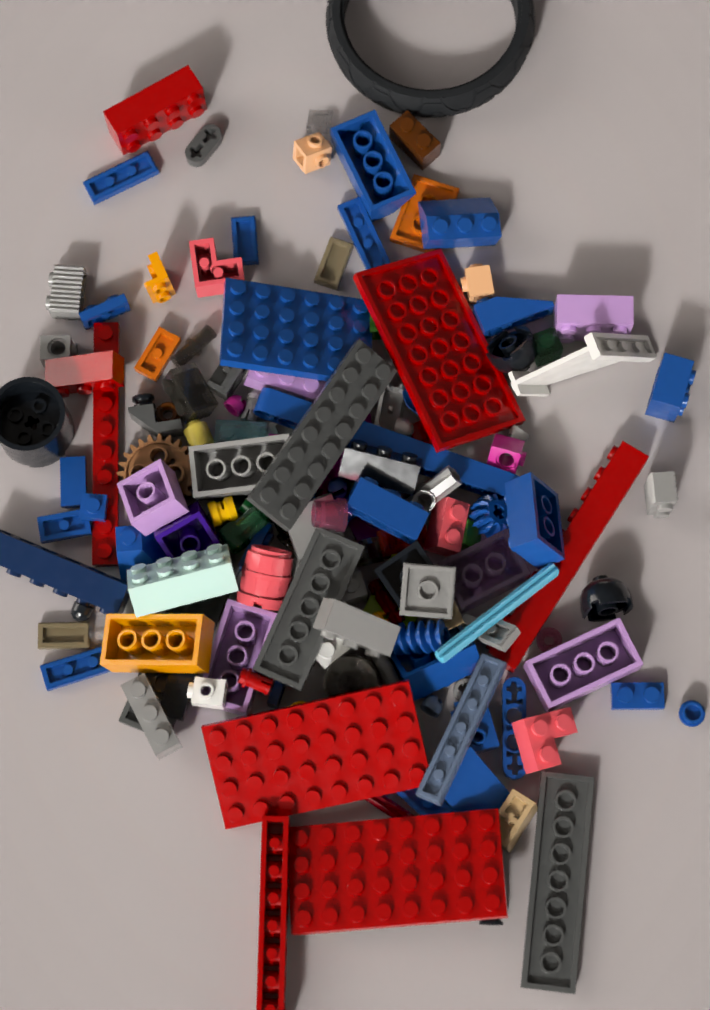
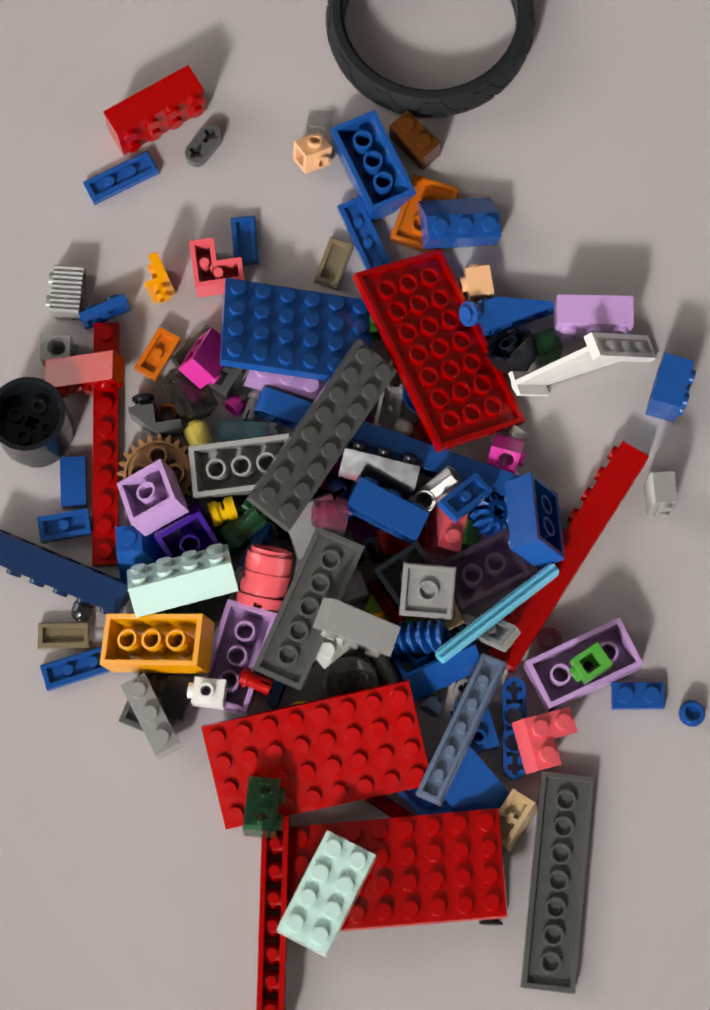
blue plate [79,493,108,522] -> none
black cylinder [580,575,633,622] -> none
none -> dark pink brick [178,327,225,389]
none -> clear green brick [243,776,286,838]
none -> light aqua brick [277,830,376,958]
none -> blue plate [437,472,493,523]
none -> blue plate [459,301,482,327]
none -> bright green brick [569,642,613,685]

